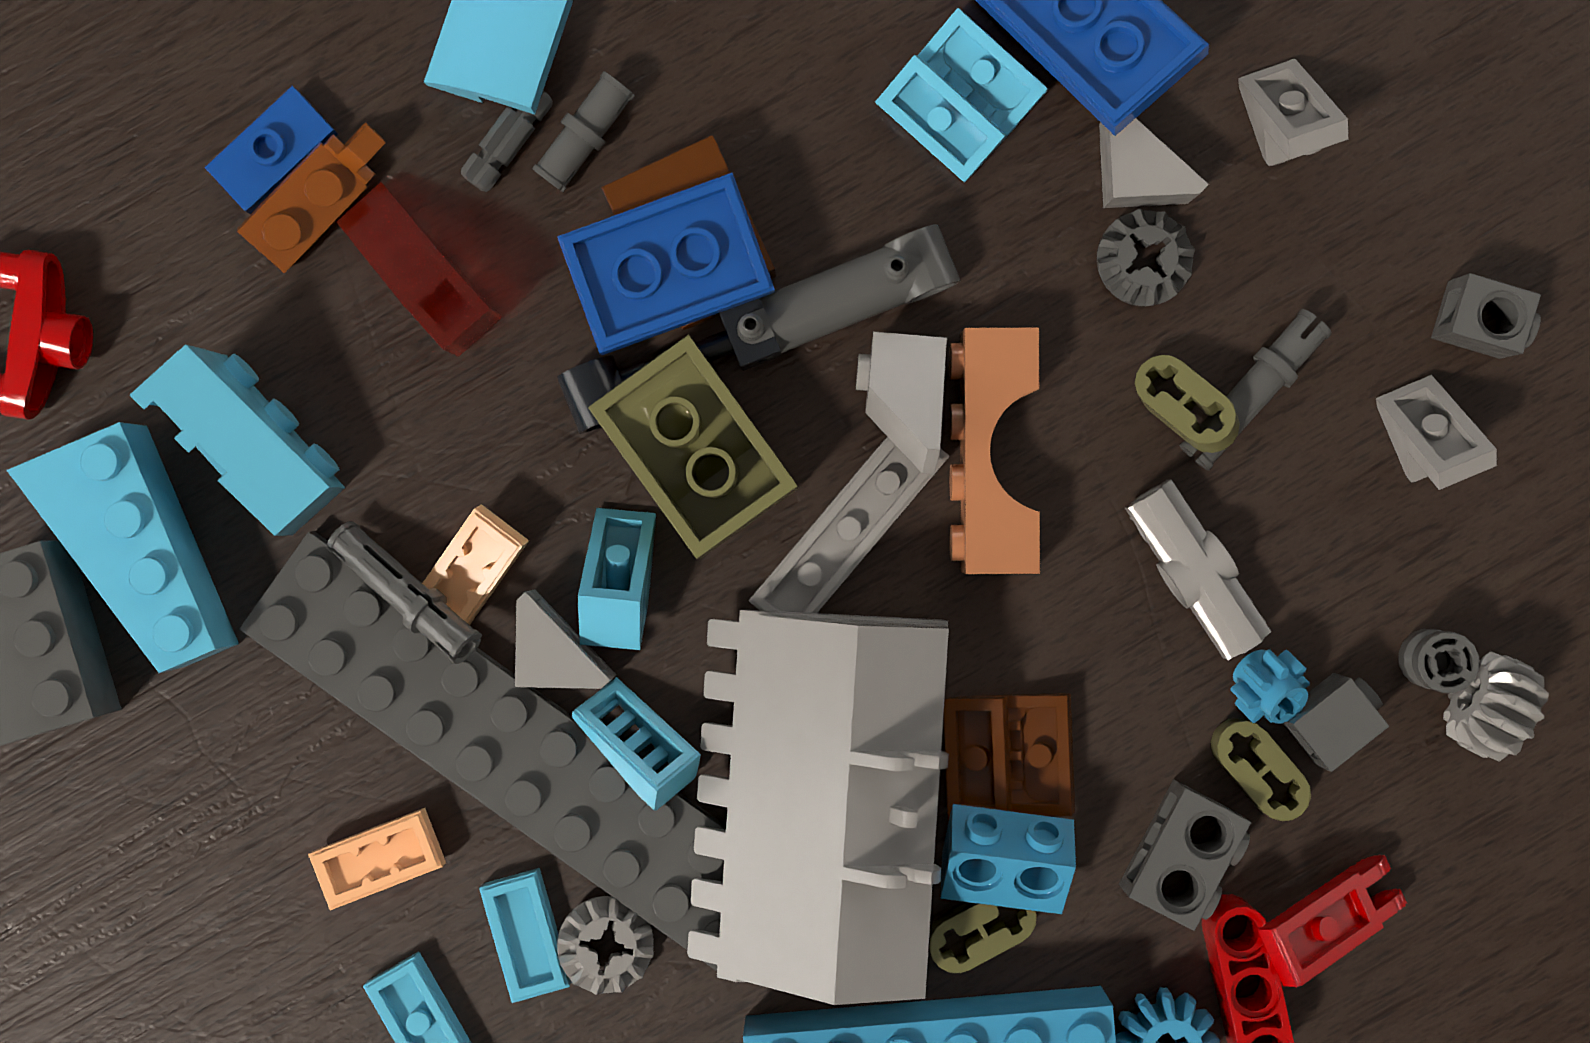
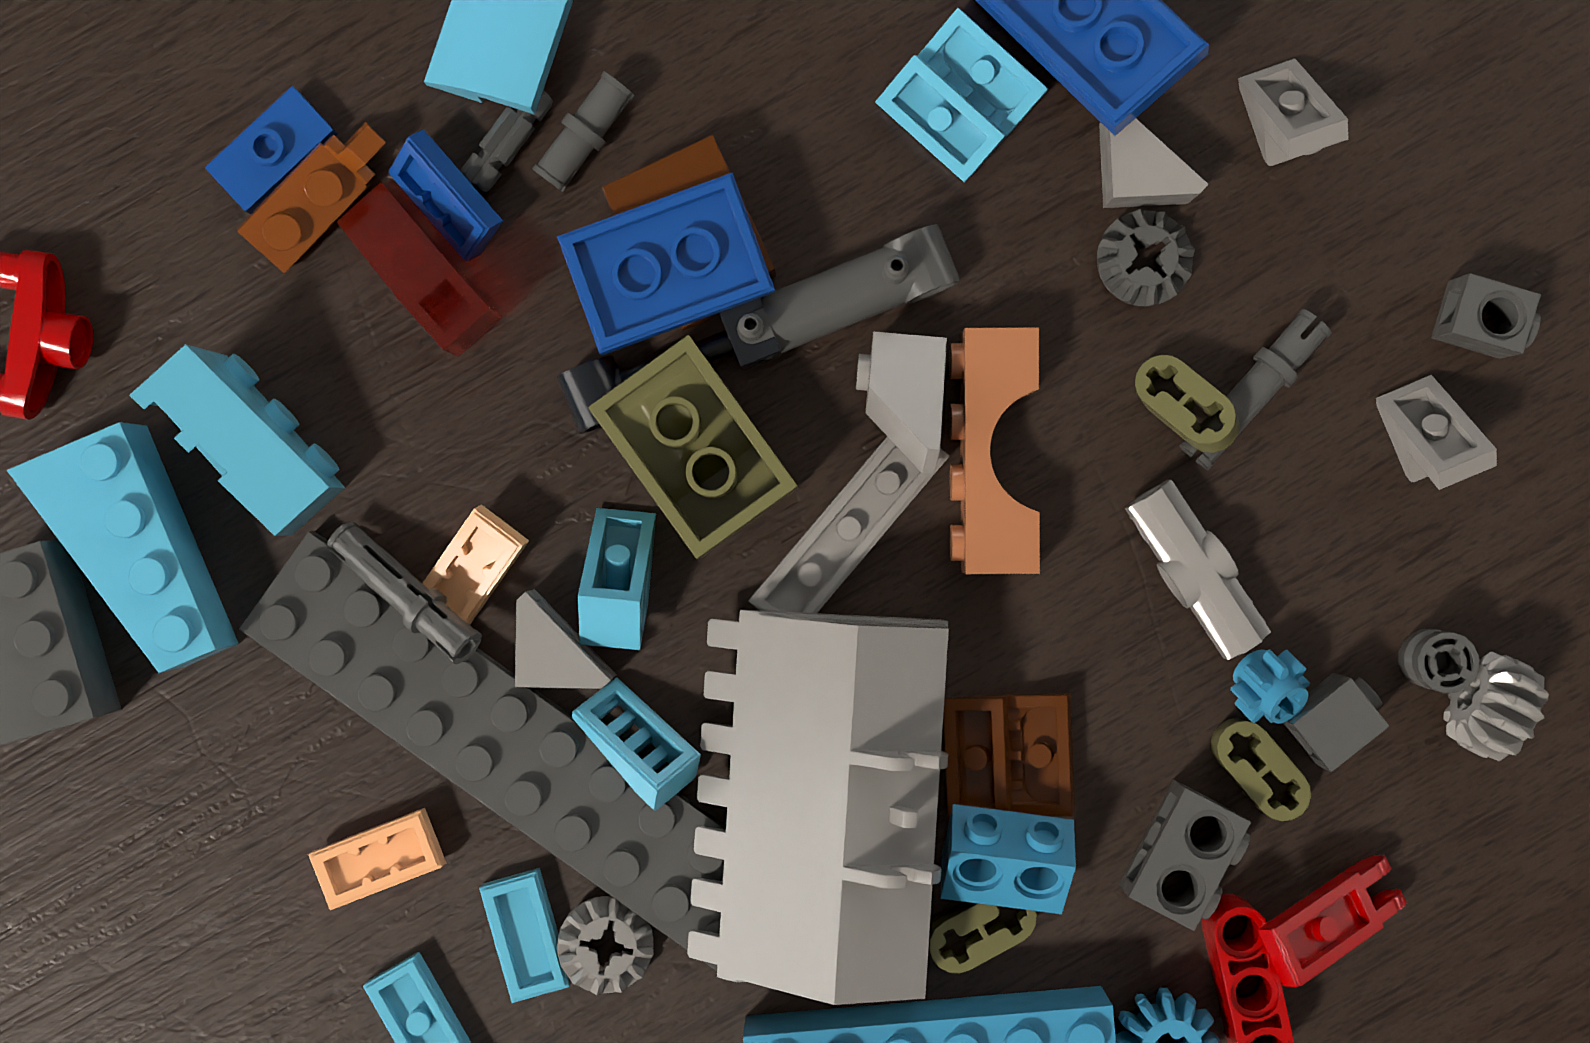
none -> blue plate [388,129,503,262]

